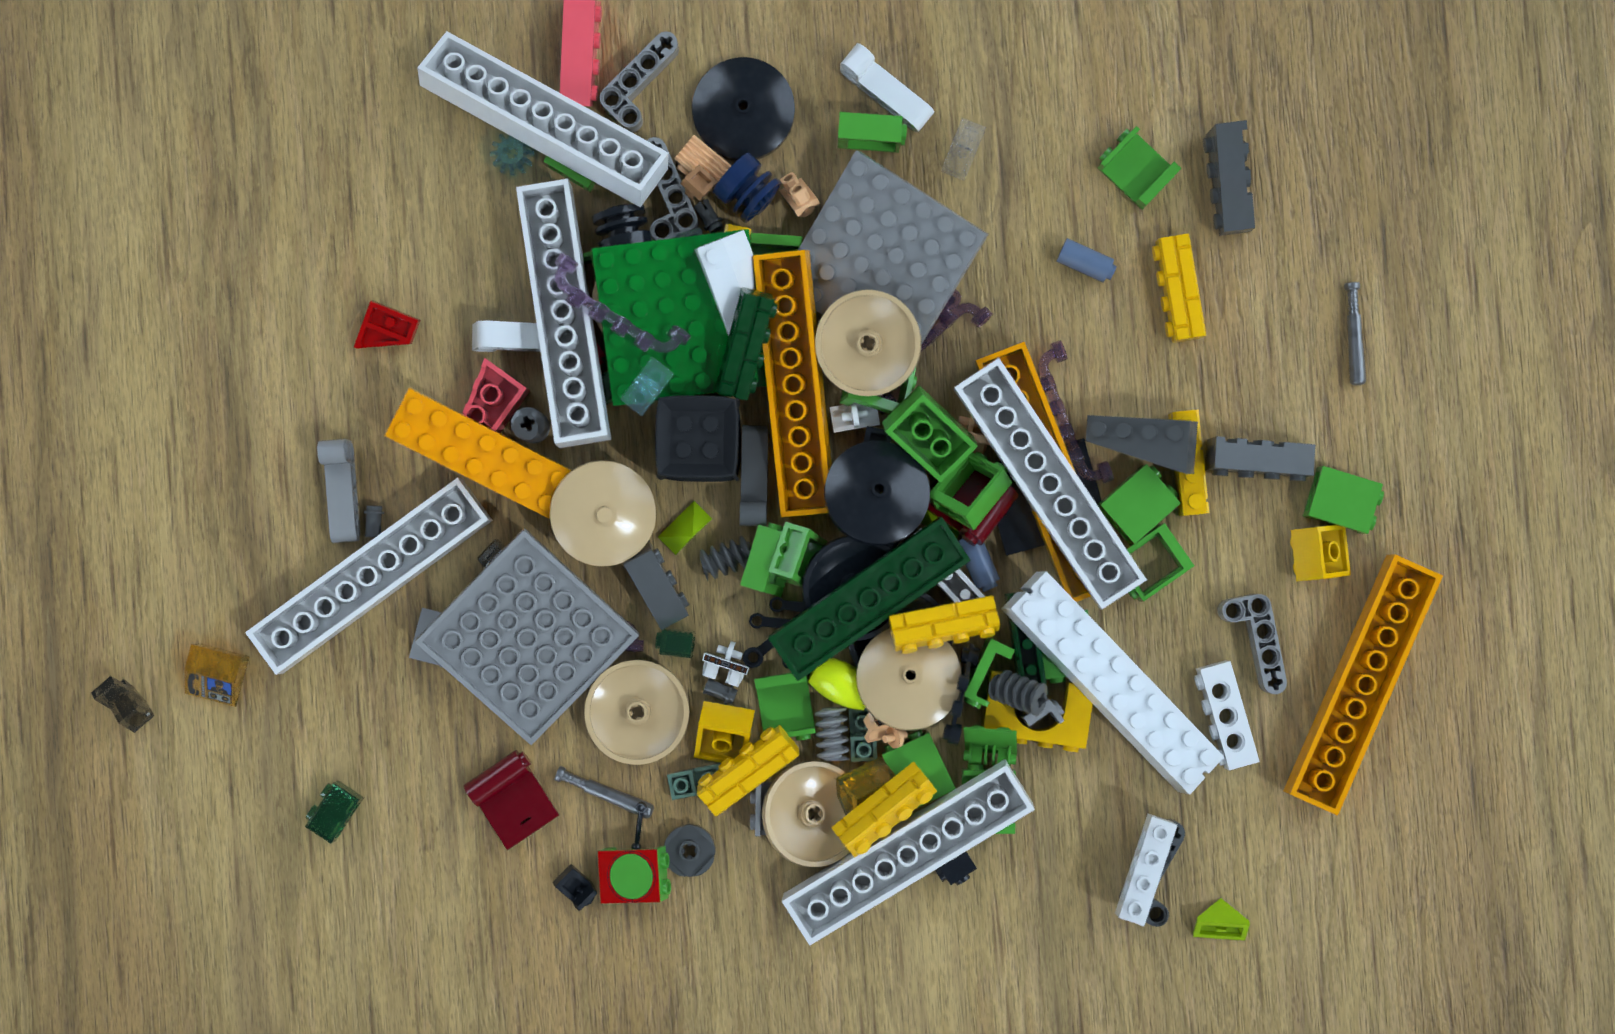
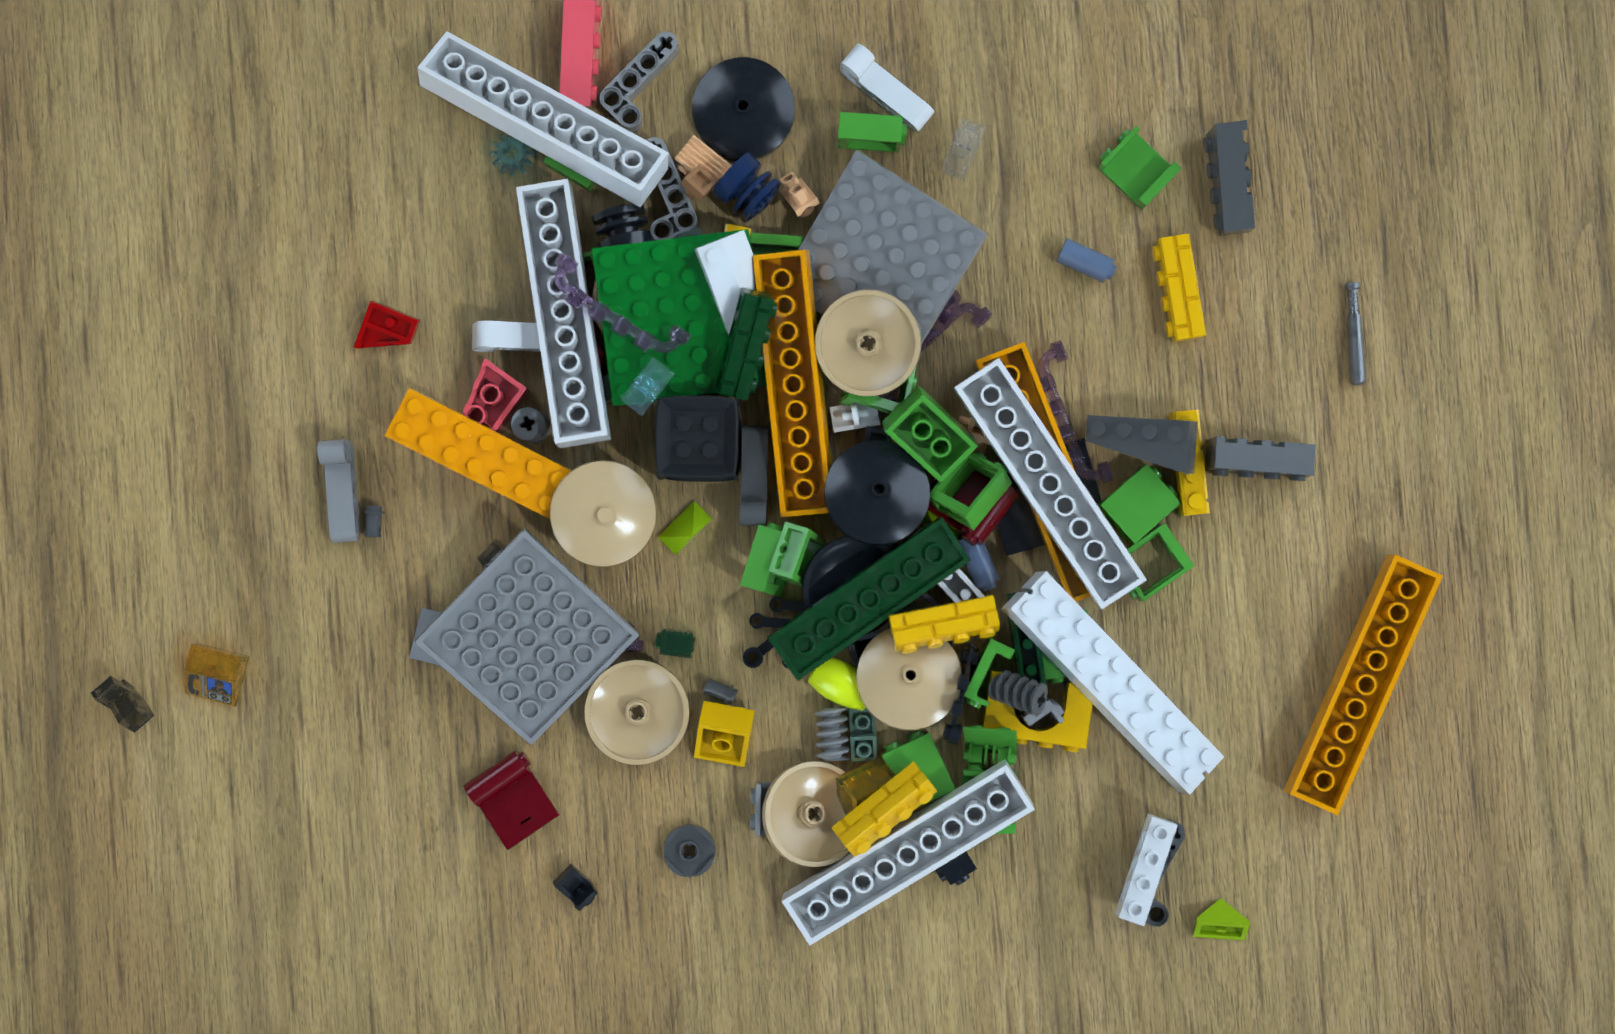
white brick [245,477,493,675] -> none
clear green brick [305,781,364,843] -> none
flat silver piece [554,766,654,819] -> none
panel [598,846,671,904] -> none
dark grey wedge [623,540,690,630] -> none
black hinge [631,802,647,849] -> none
sand green slope [667,763,721,800] -> none
dark grey pin [694,199,723,234] -> none
yellow brick [697,725,799,817] -> none
dark grey piece [700,536,751,582] -> none
white hips [702,641,750,687] -> none
bright green panel [754,672,816,741] -> none
light nougat hips [863,713,908,748] -> none
white brick [1194,660,1260,771] -> none
light grey beam [1217,594,1287,694] -> none
yellow slope [1290,525,1351,582] -> none
bright green panel [1303,466,1384,534] -> none

